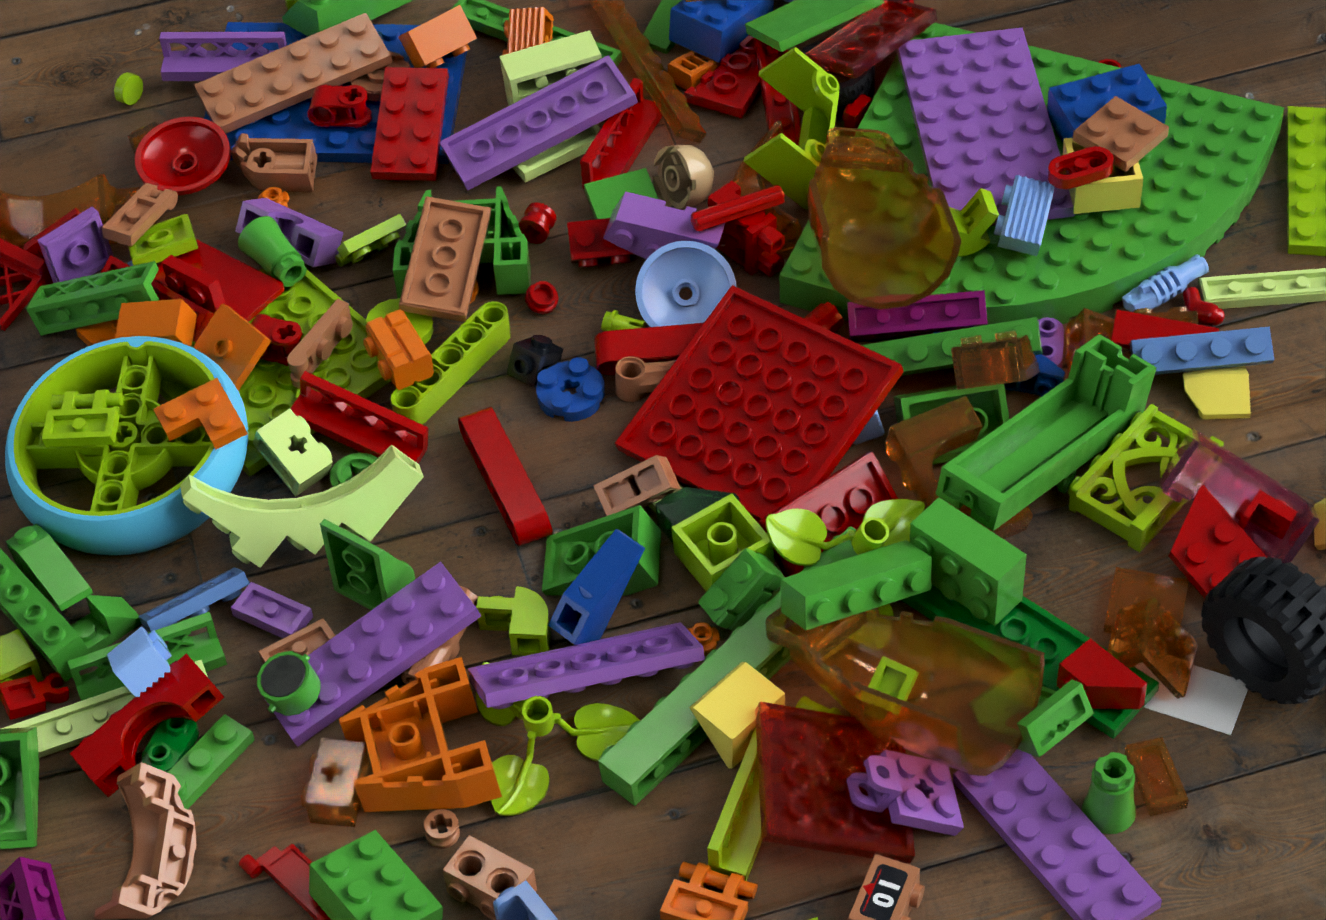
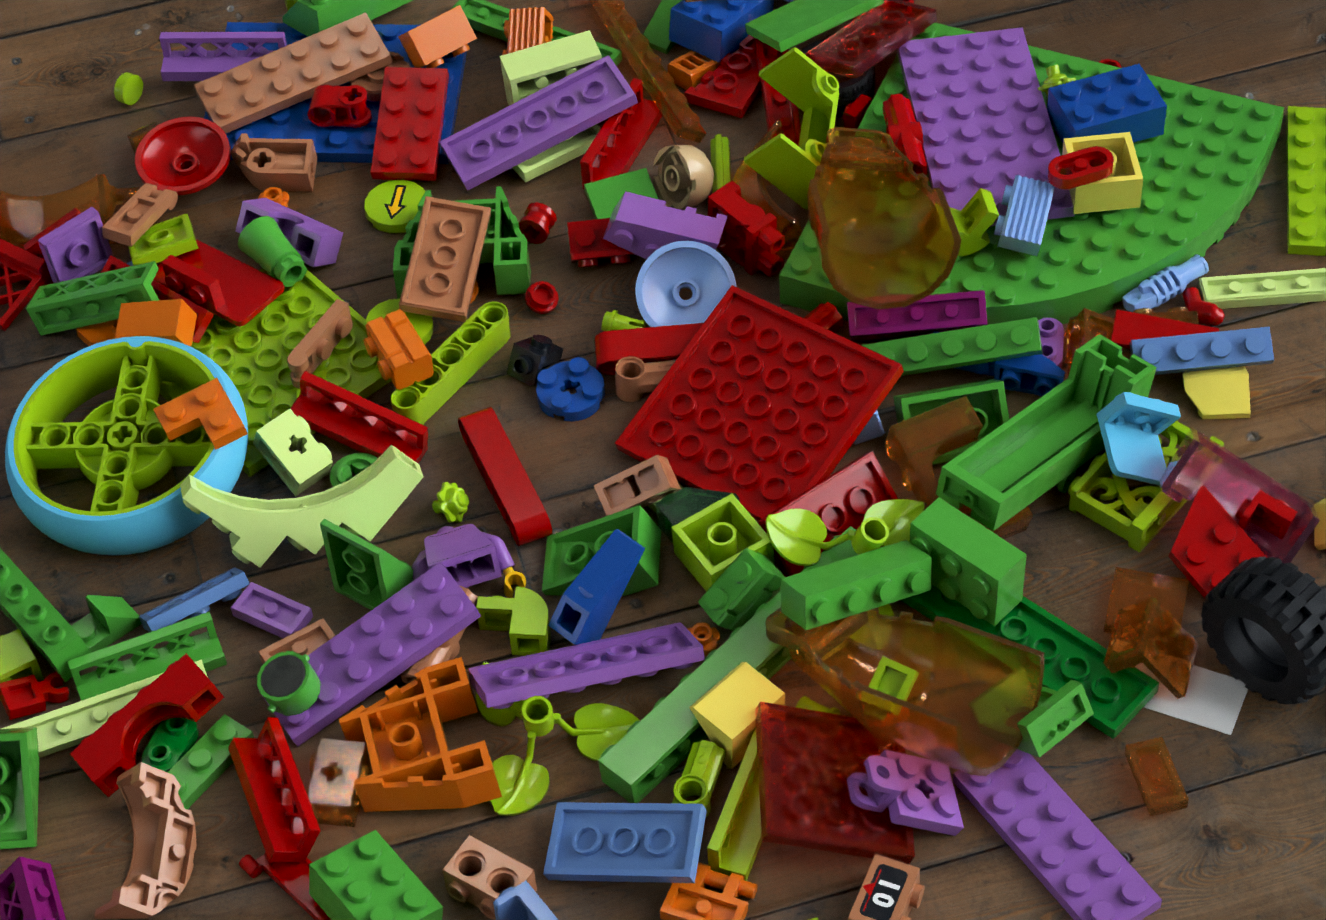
bright green slope [5,524,93,612] -> none
lime plate [42,389,124,447] -> none
light blue brick [107,626,172,697] -> none
orange plate [193,303,271,391] -> none
red piece [251,314,302,366] -> none
lime plate [335,214,406,267] -> none
nougat bush [424,809,460,849] -> none
red axle [691,185,785,232] -> none
clear orange slope [951,330,1040,390] -> none
red slope [1057,638,1147,709] -> none
nougat plate [1073,96,1169,172] -> none
bright green plant [1082,752,1136,834] -> none
none -> red fence [228,717,321,862]
none -> lime tile [364,179,425,233]
none -> medium lavender torso [412,524,526,598]
none -> lime plant [432,482,469,523]
none -> medium blue plate [543,802,707,883]
none -> lime piece [672,740,726,817]
none -> lime axle [710,134,731,193]
none -> red piece [883,94,927,183]
none -> lime plant [1038,64,1076,96]
none -> medium azure bracket [1097,392,1181,486]

